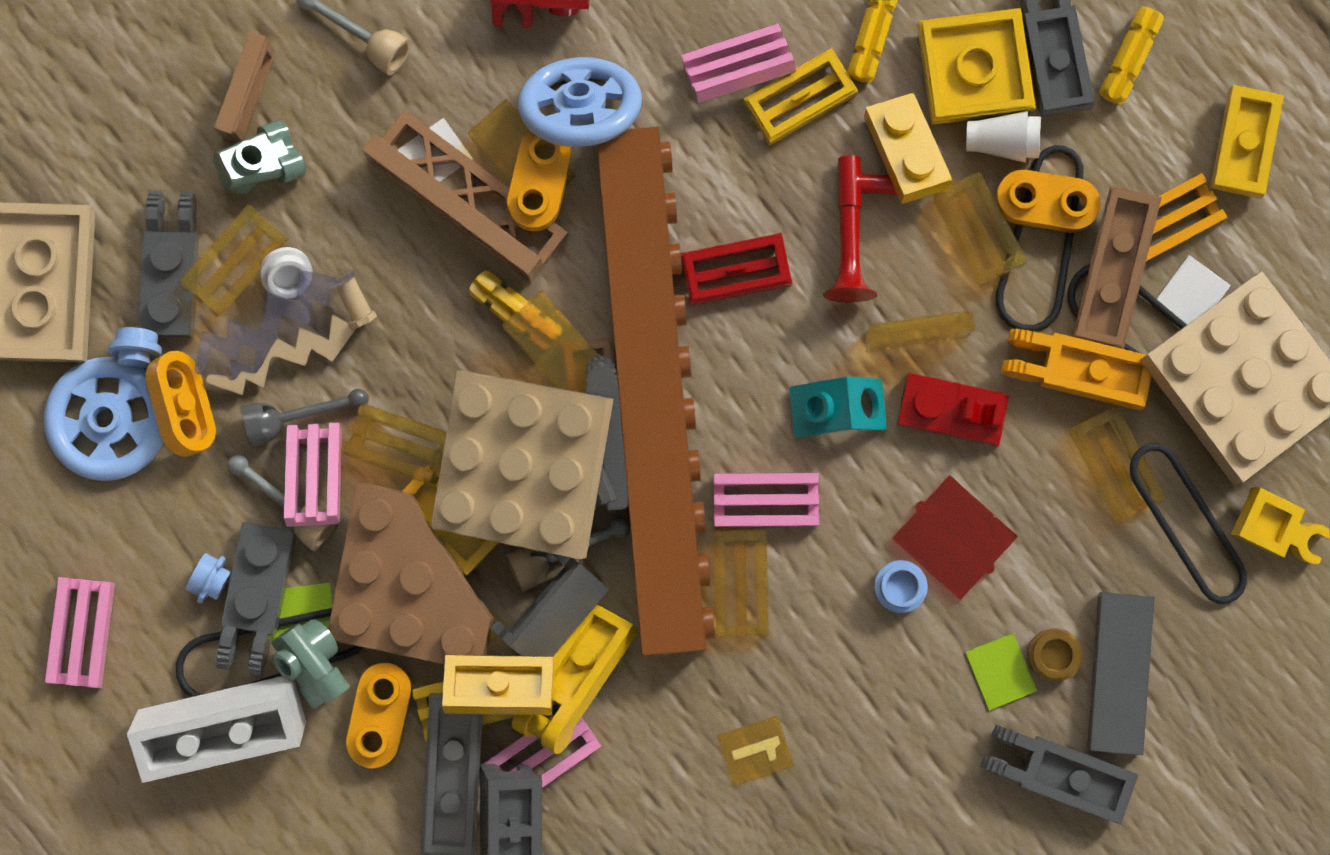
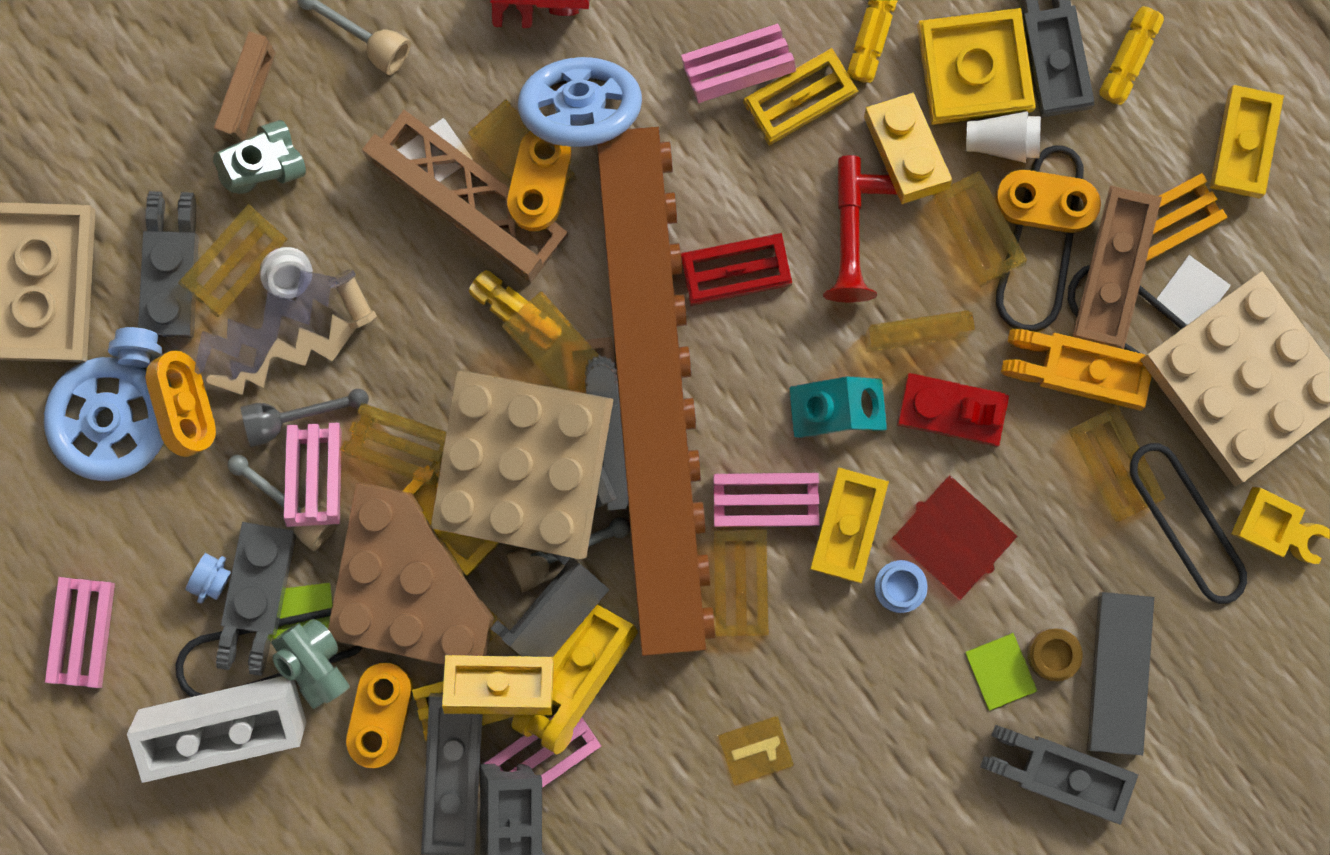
none -> yellow plate [809,467,889,584]

